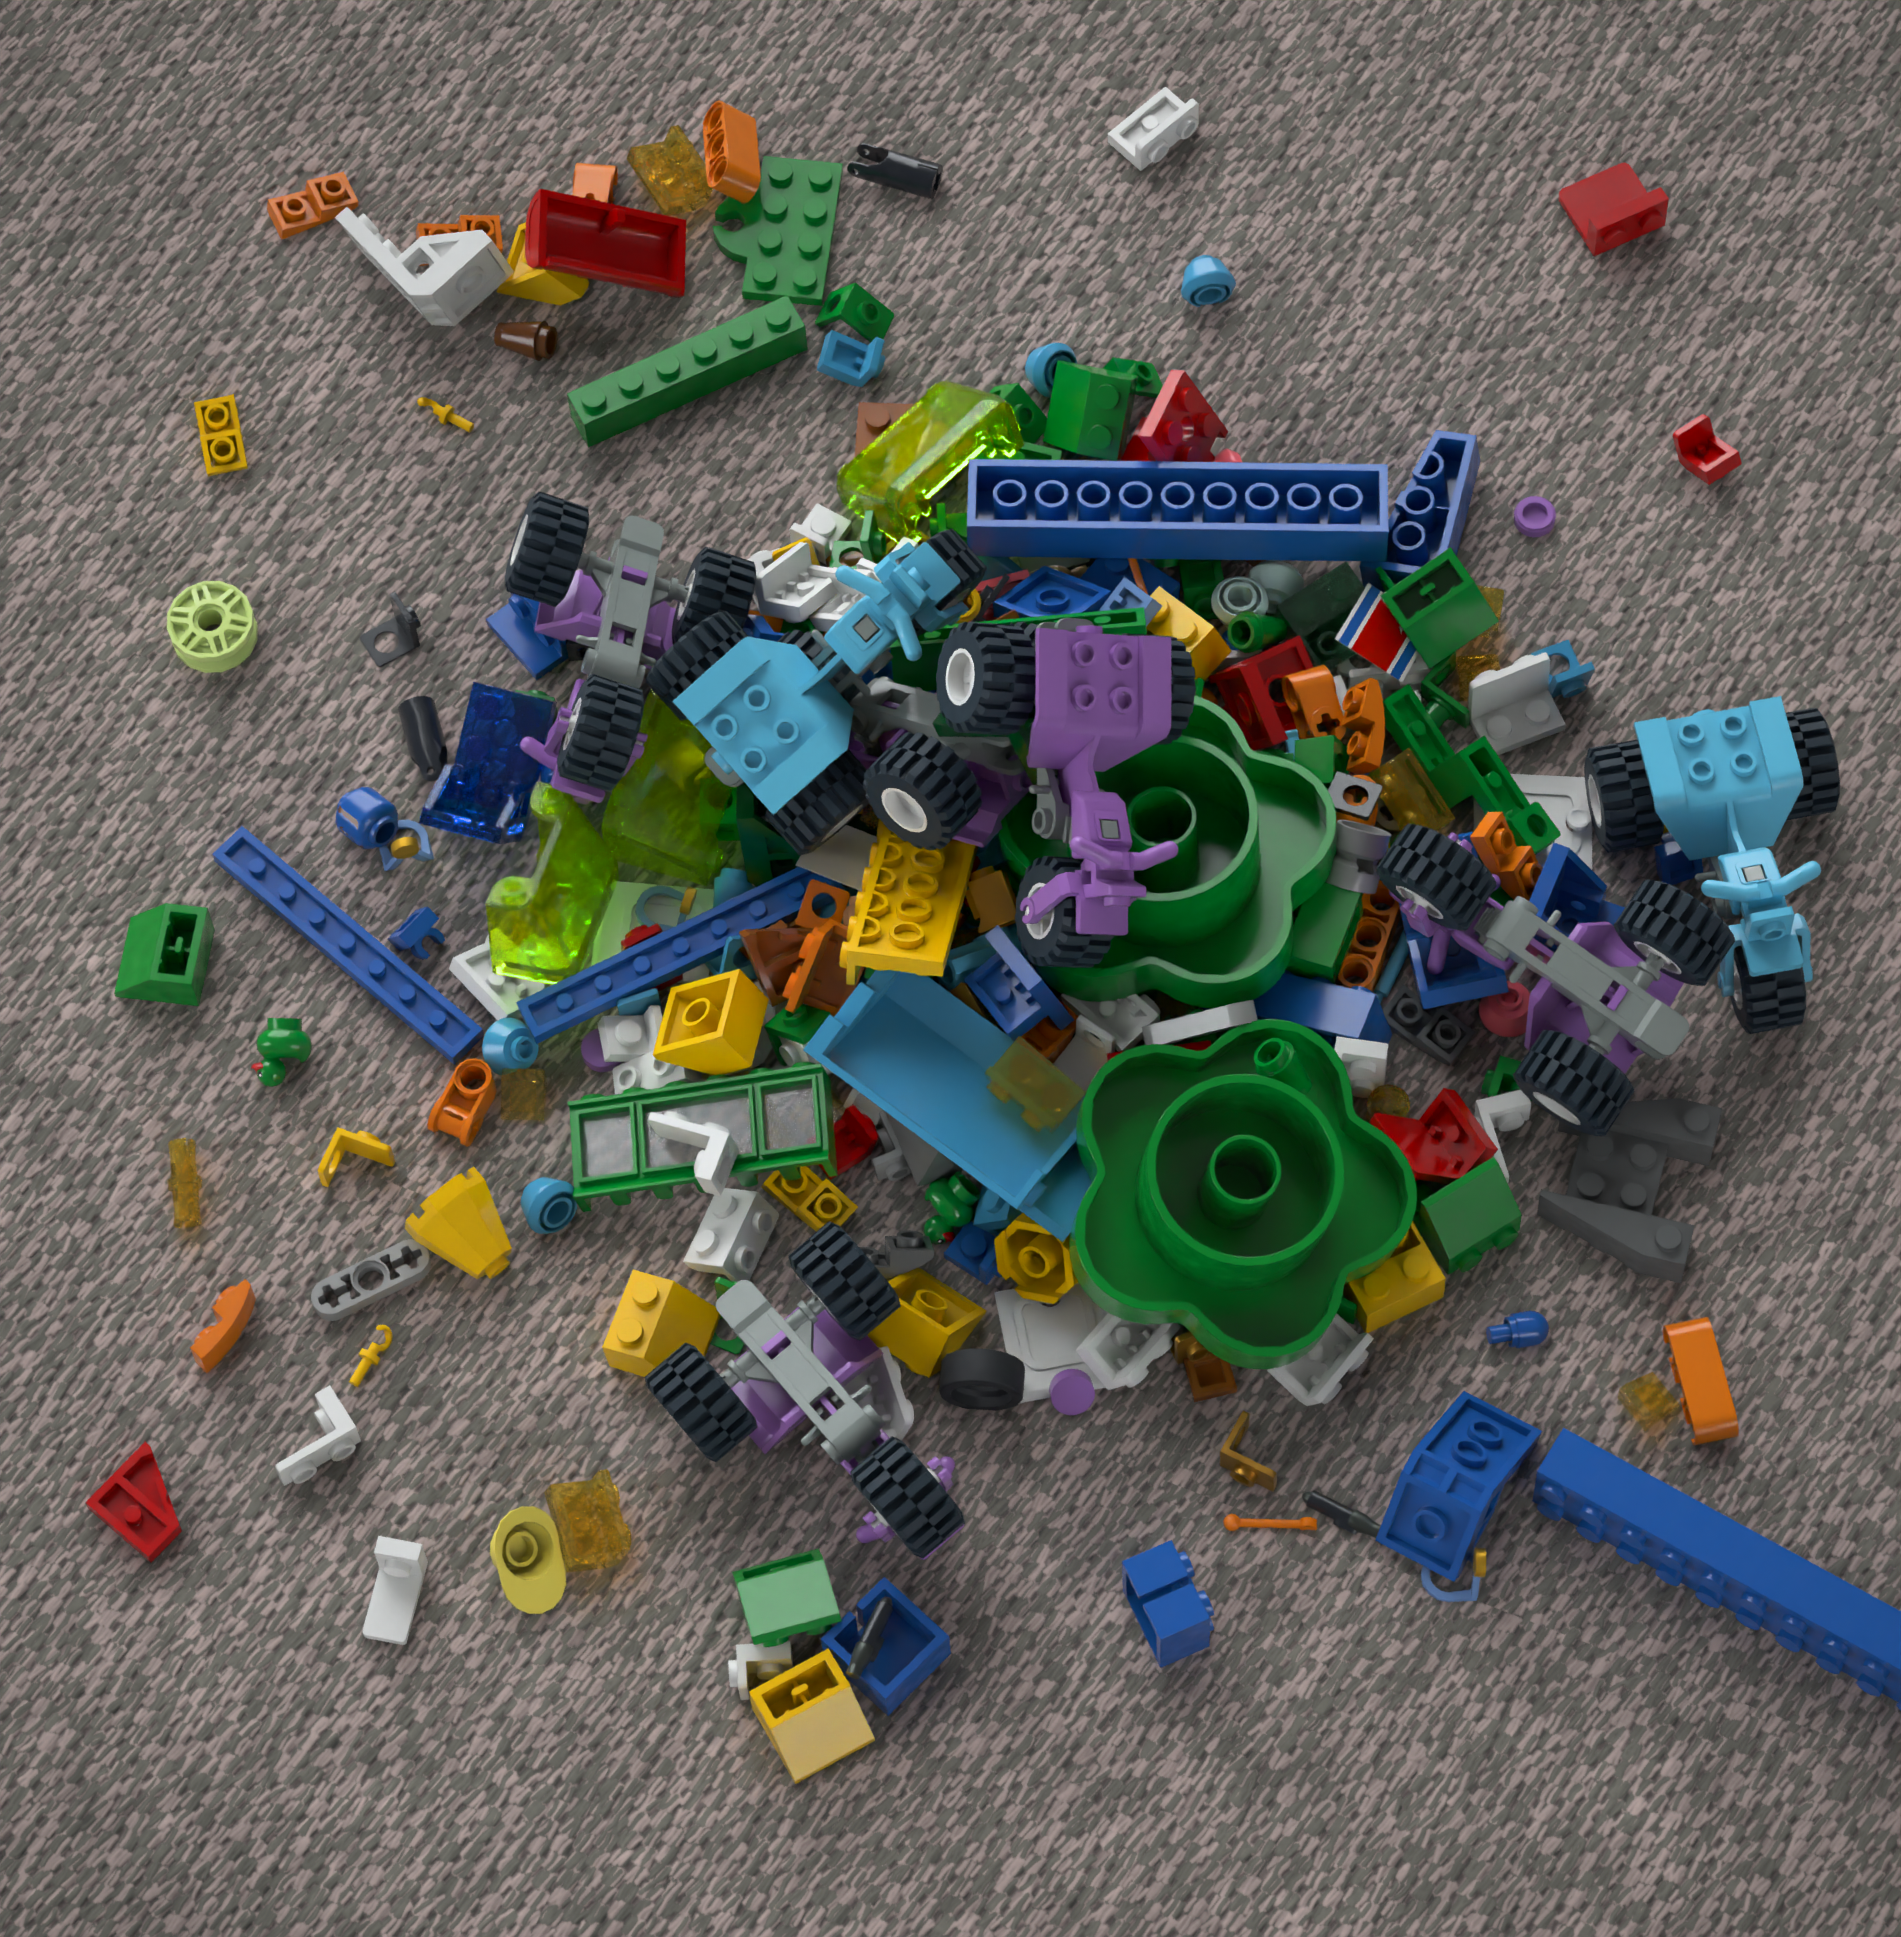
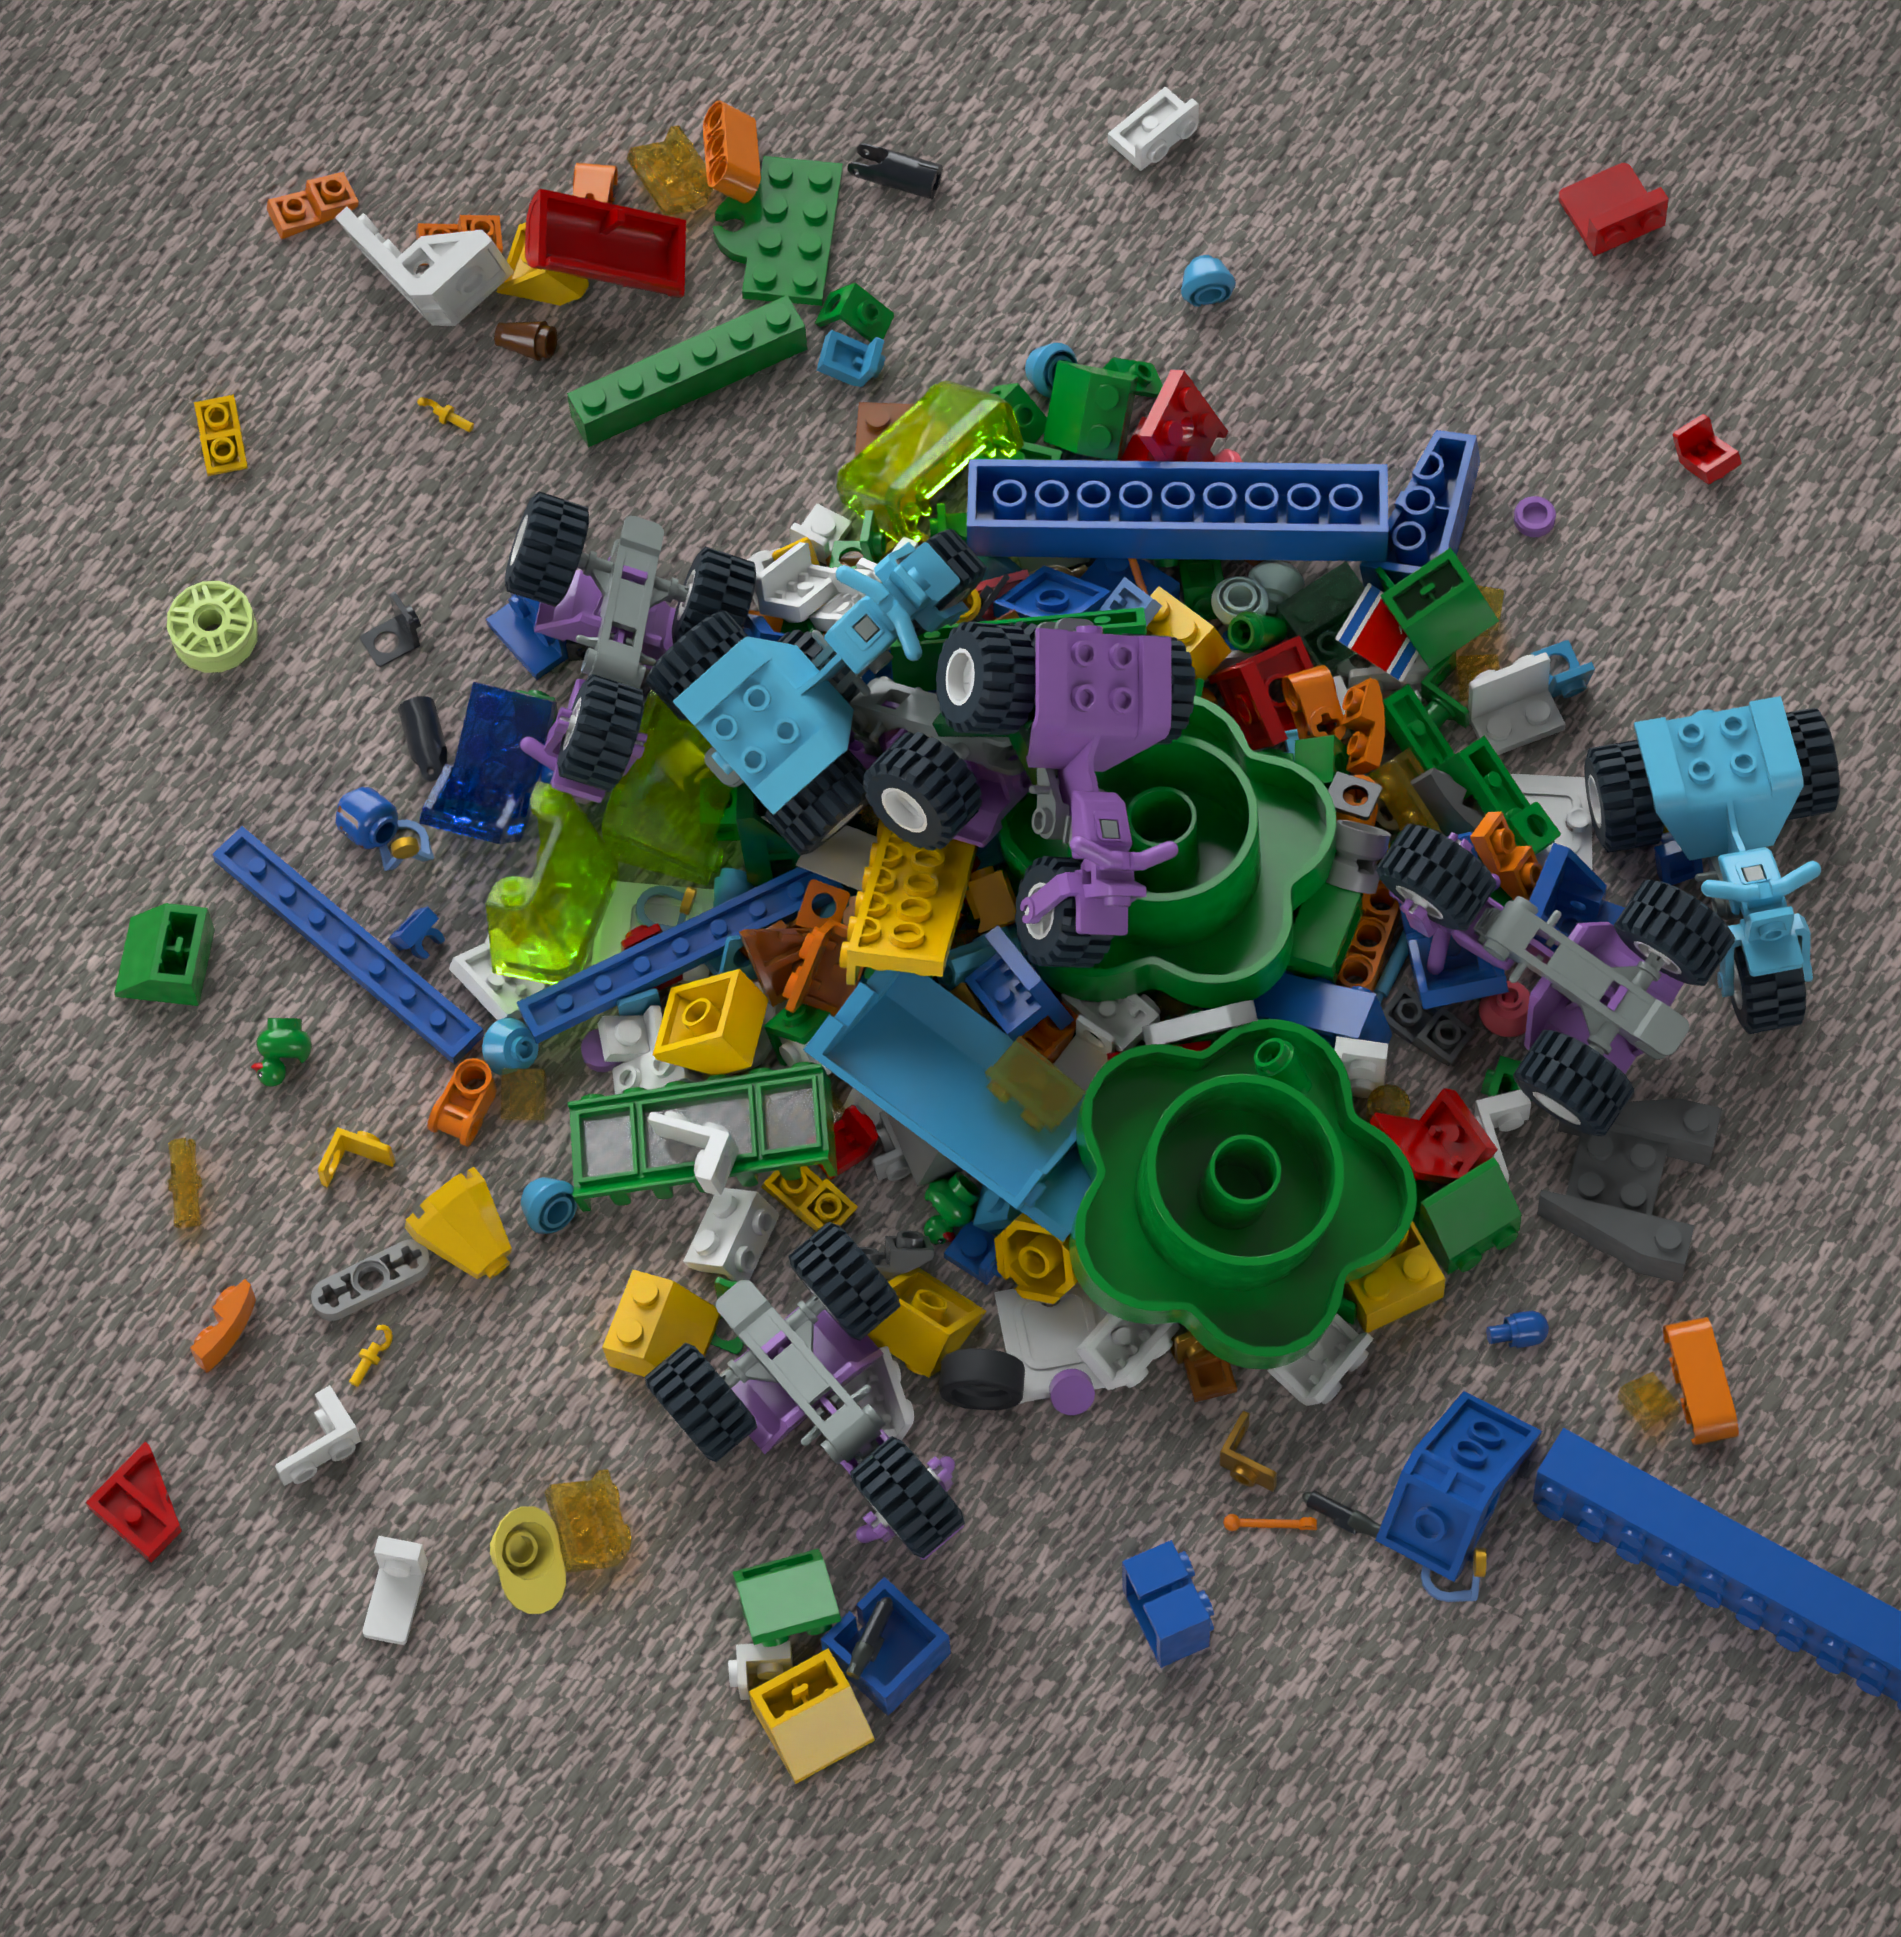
none -> dark grey slope [1409,767,1483,837]

